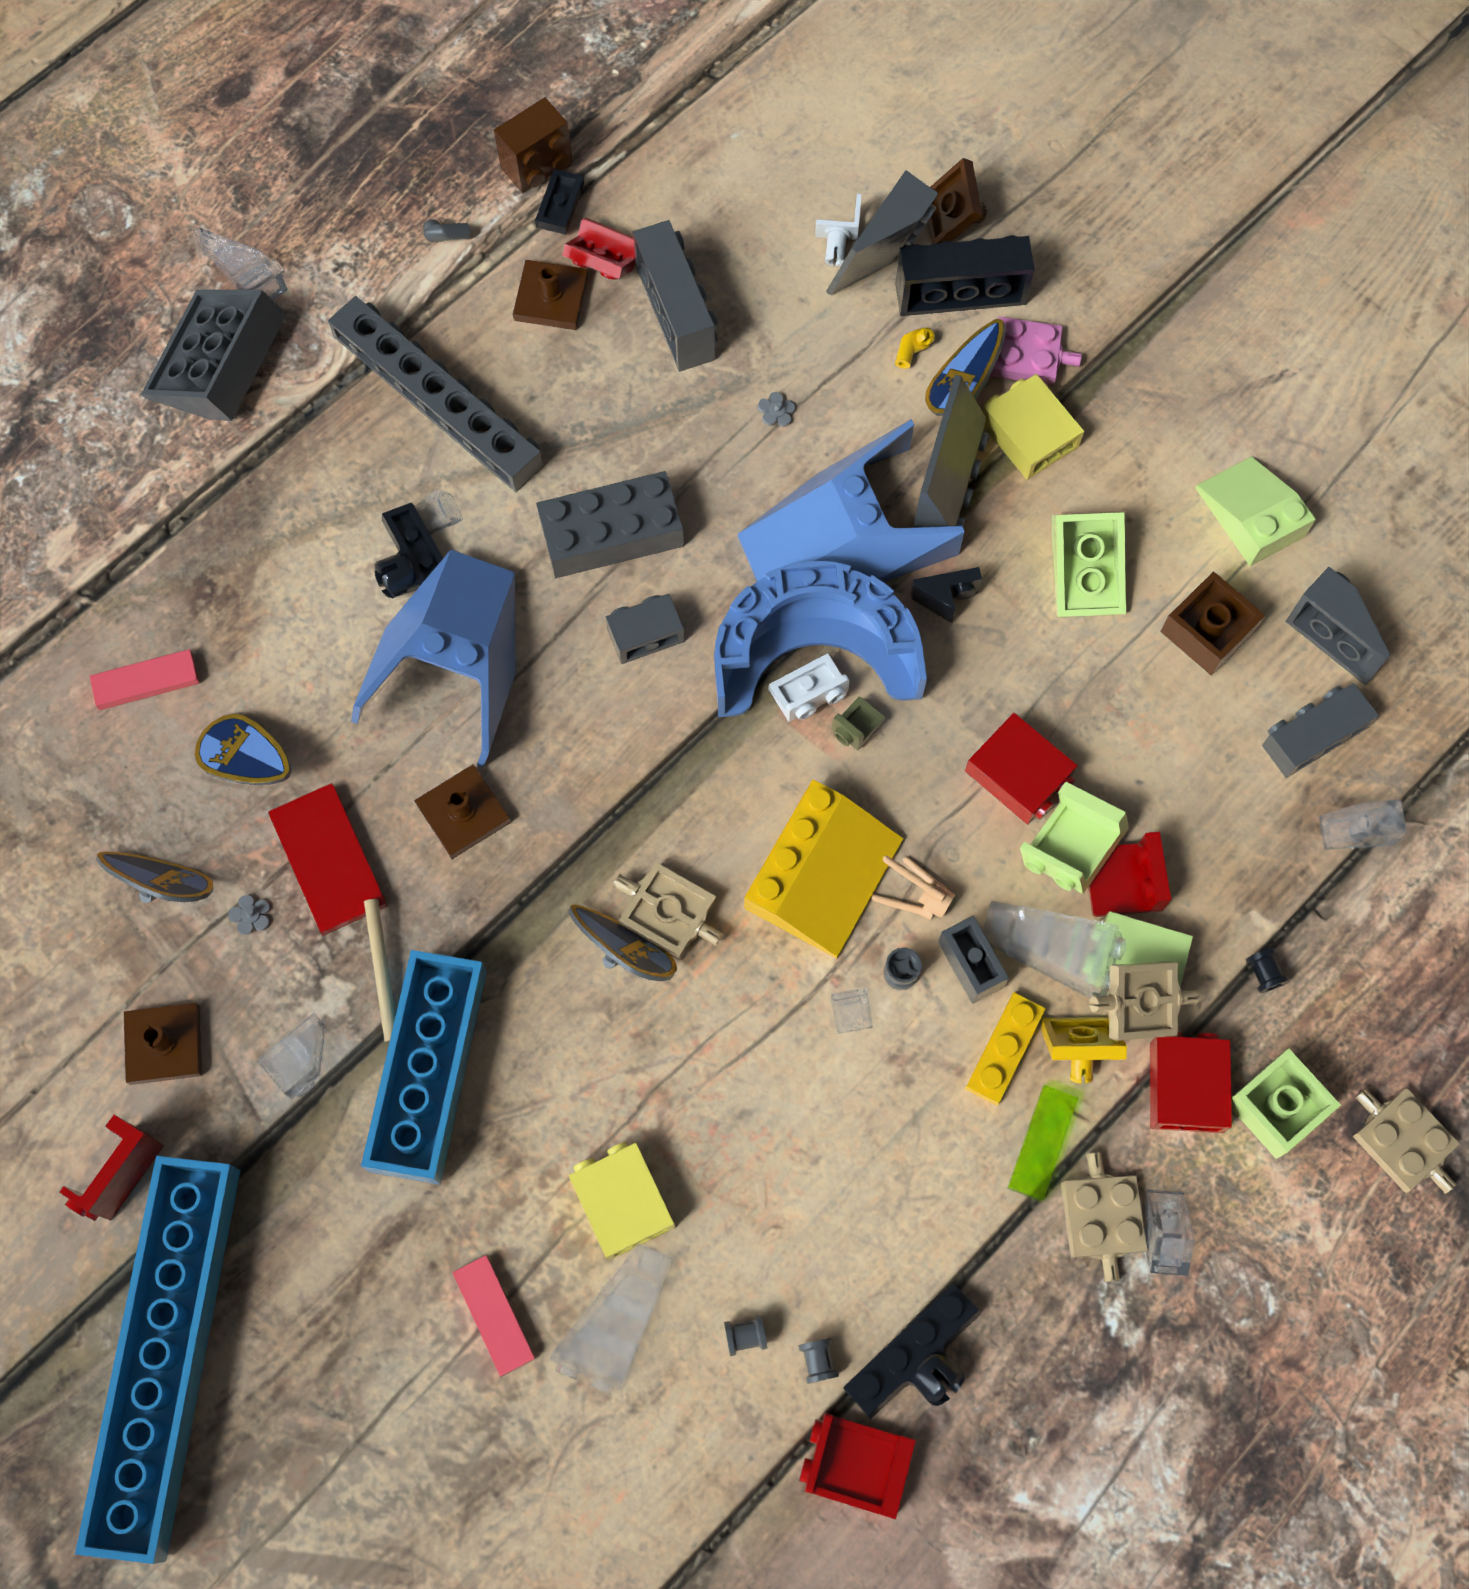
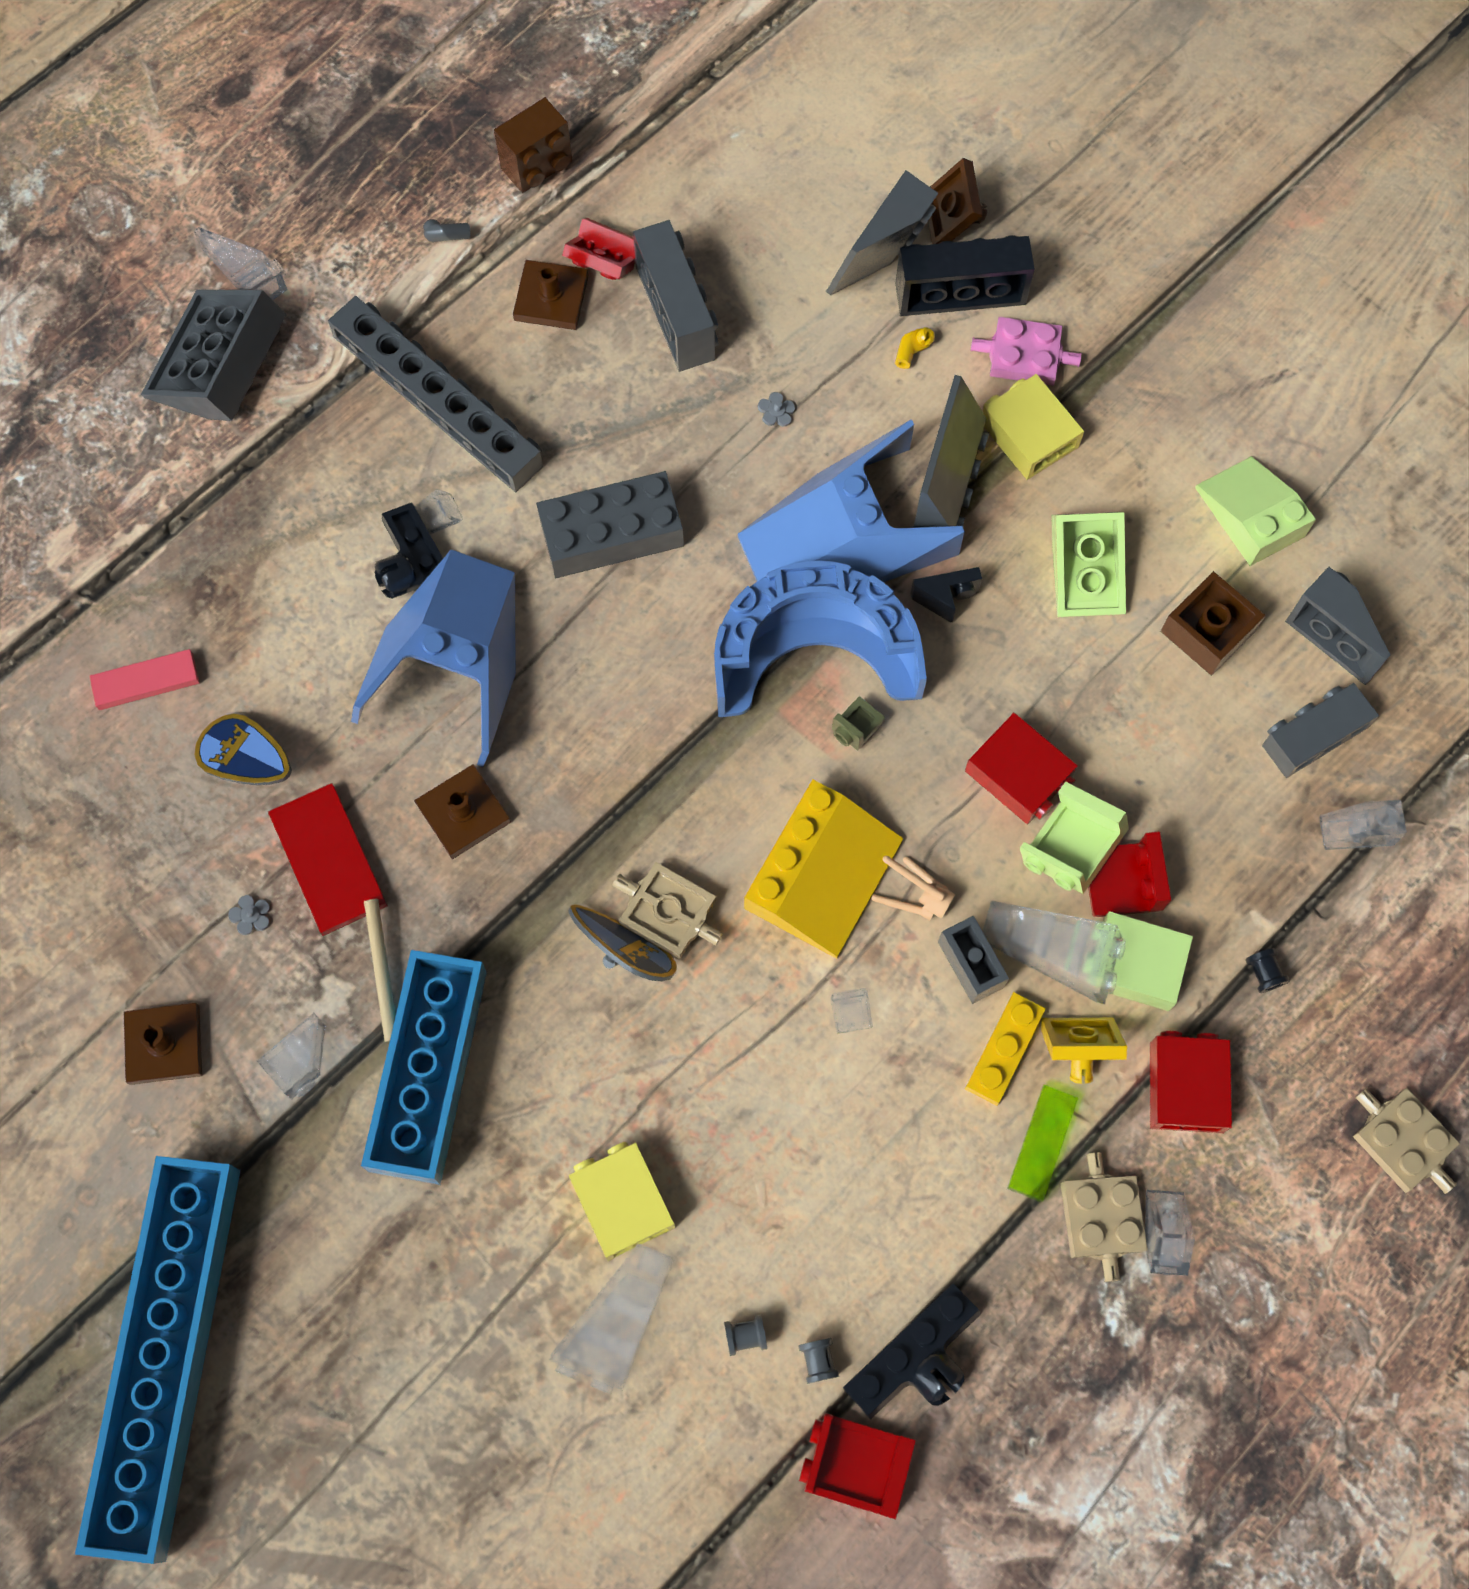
red panel [59,1114,164,1221] -> none
shield [96,851,213,903] -> none
coral tile [452,1255,536,1377] -> none
black plate [535,169,585,235] -> none
dark grey brick [605,594,685,665] -> none
white bracket [769,653,850,722] -> none
white bracket [815,193,862,266] -> none
dark grey wheel [883,947,922,991] -> none
shield [925,319,1006,416] -> none
tan plate [1089,961,1199,1041] -> none
yellowish green brick [1231,1049,1341,1159] -> none

